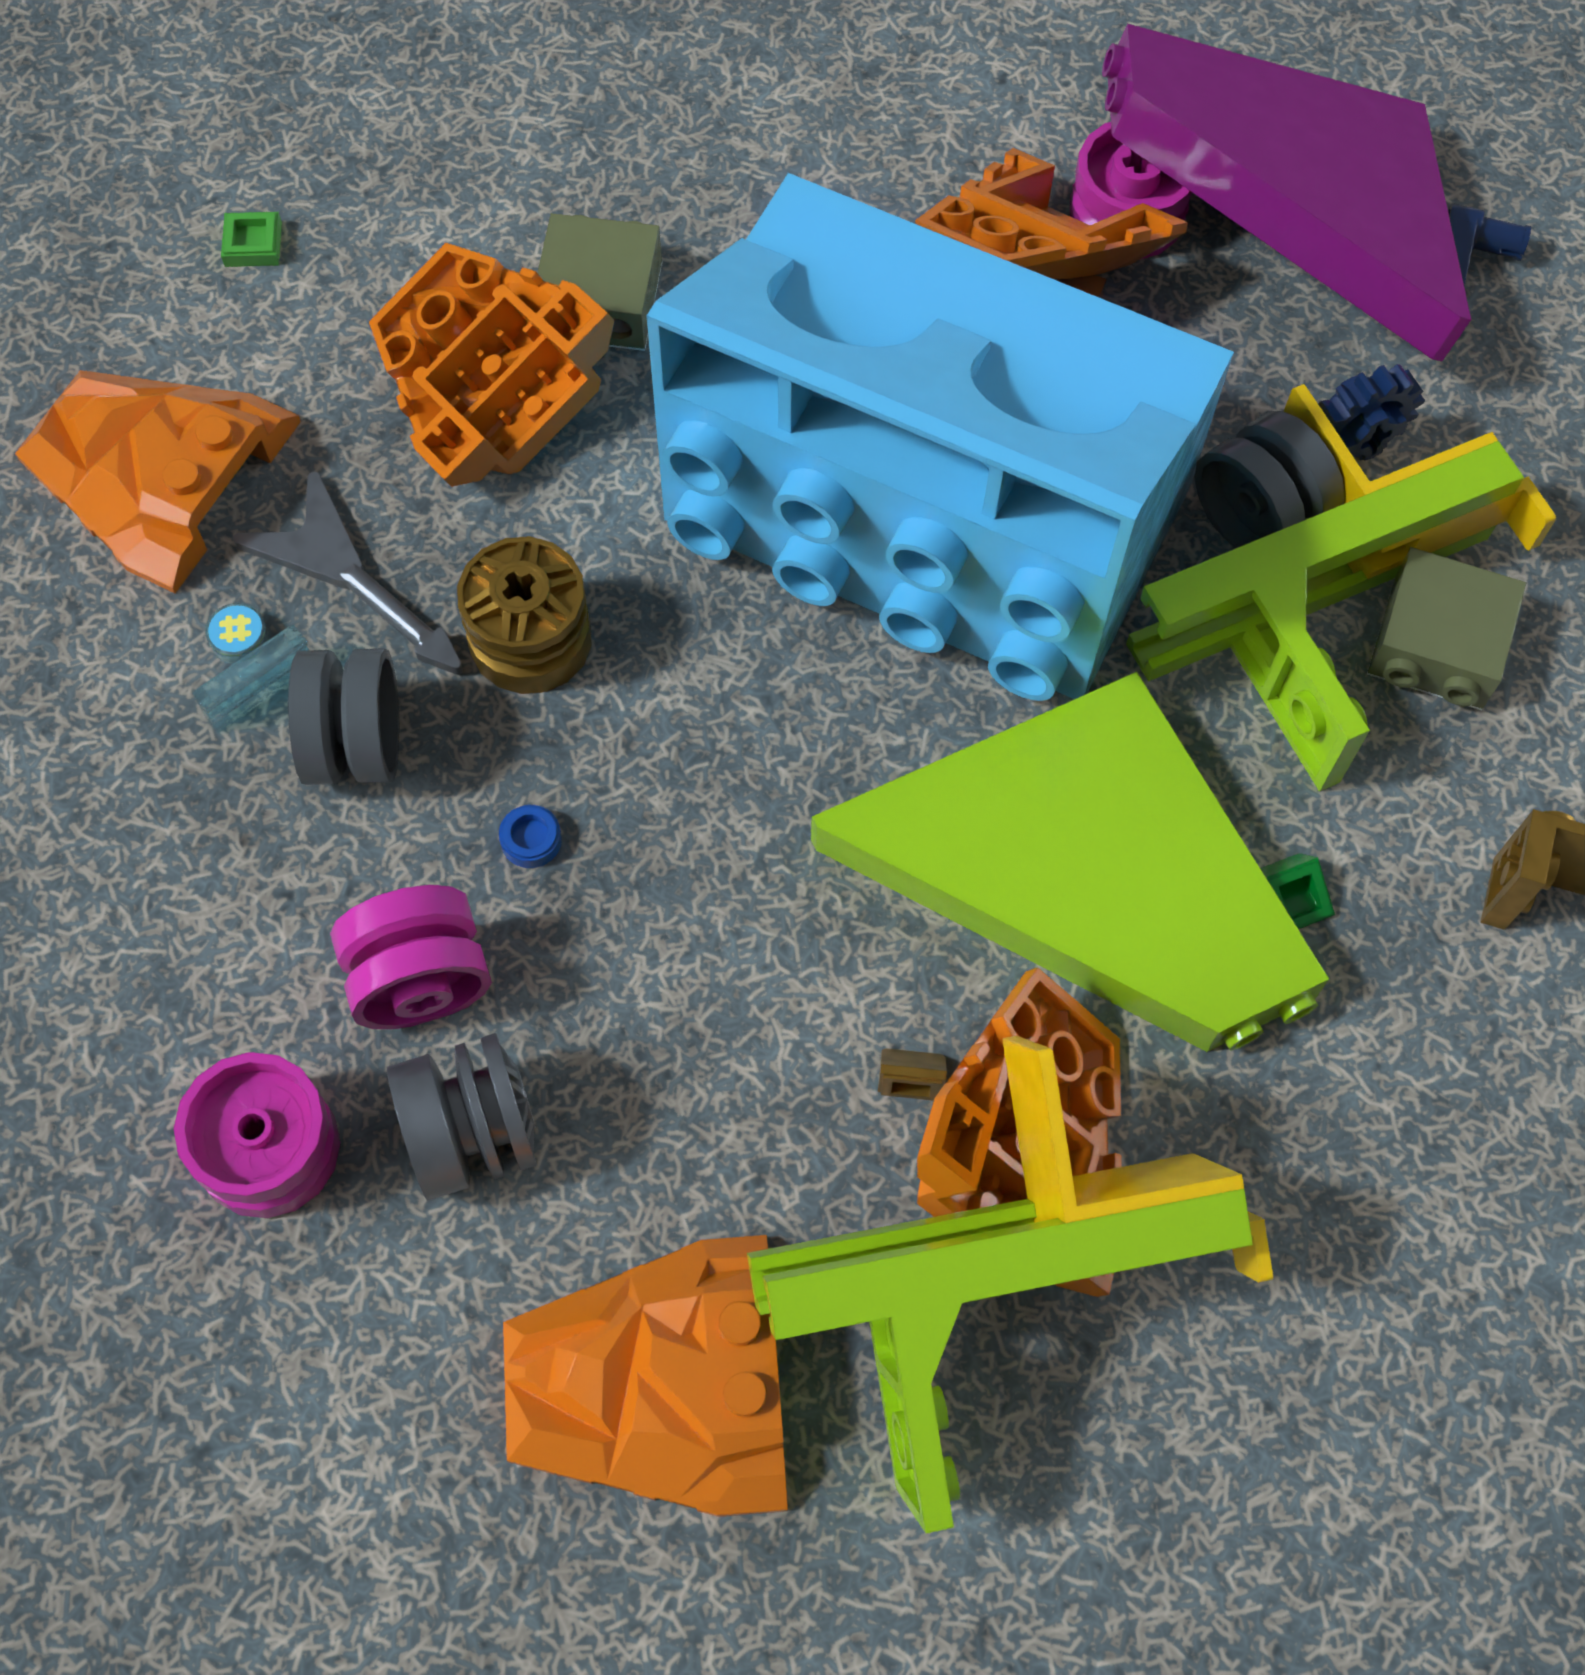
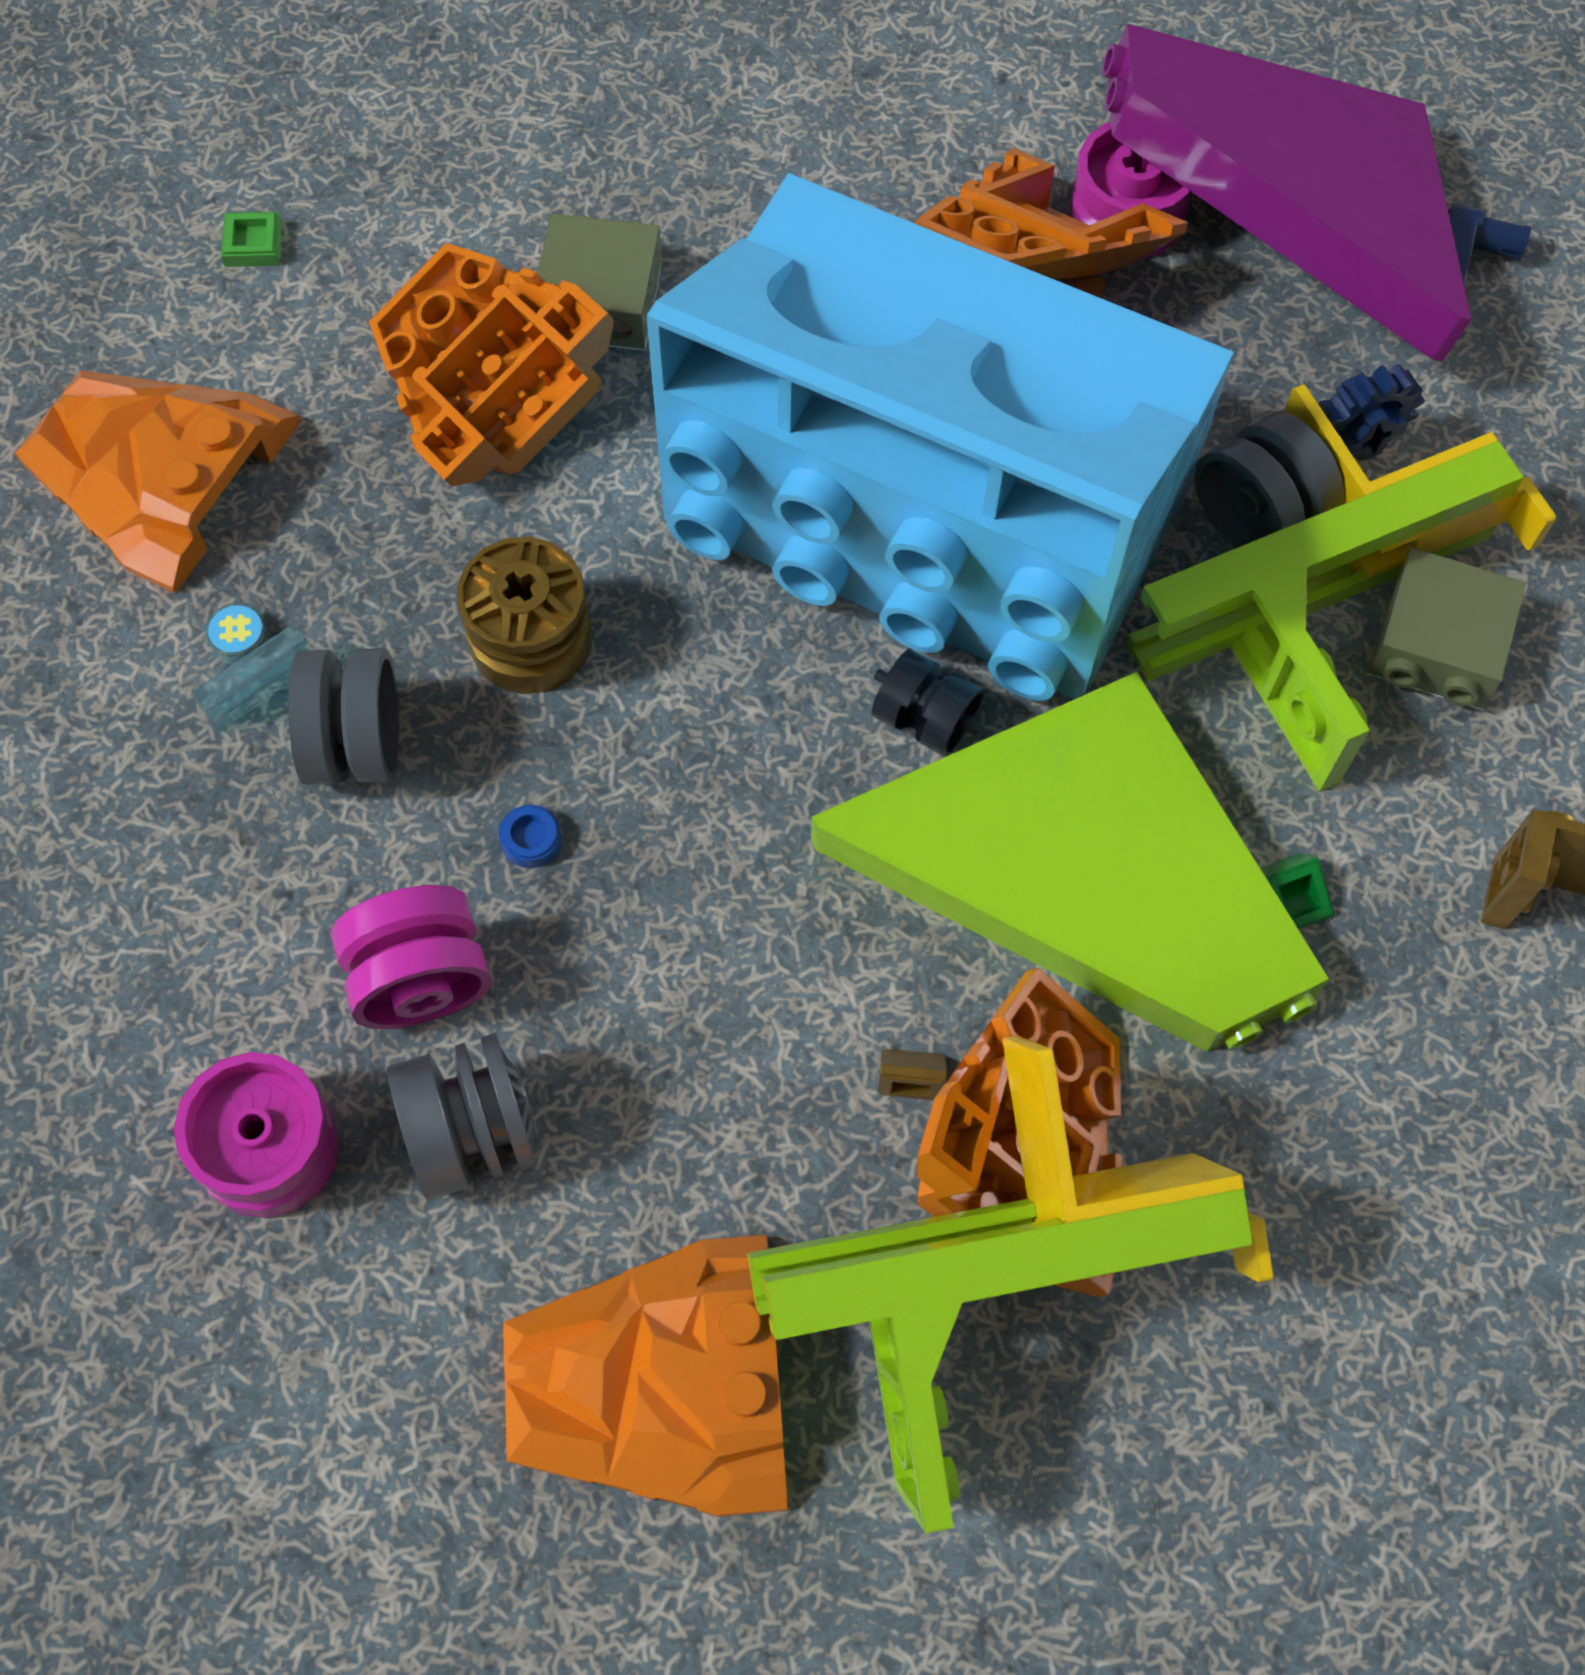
flat silver piece [233,472,463,675] -> none
none -> black wheel [871,648,984,757]

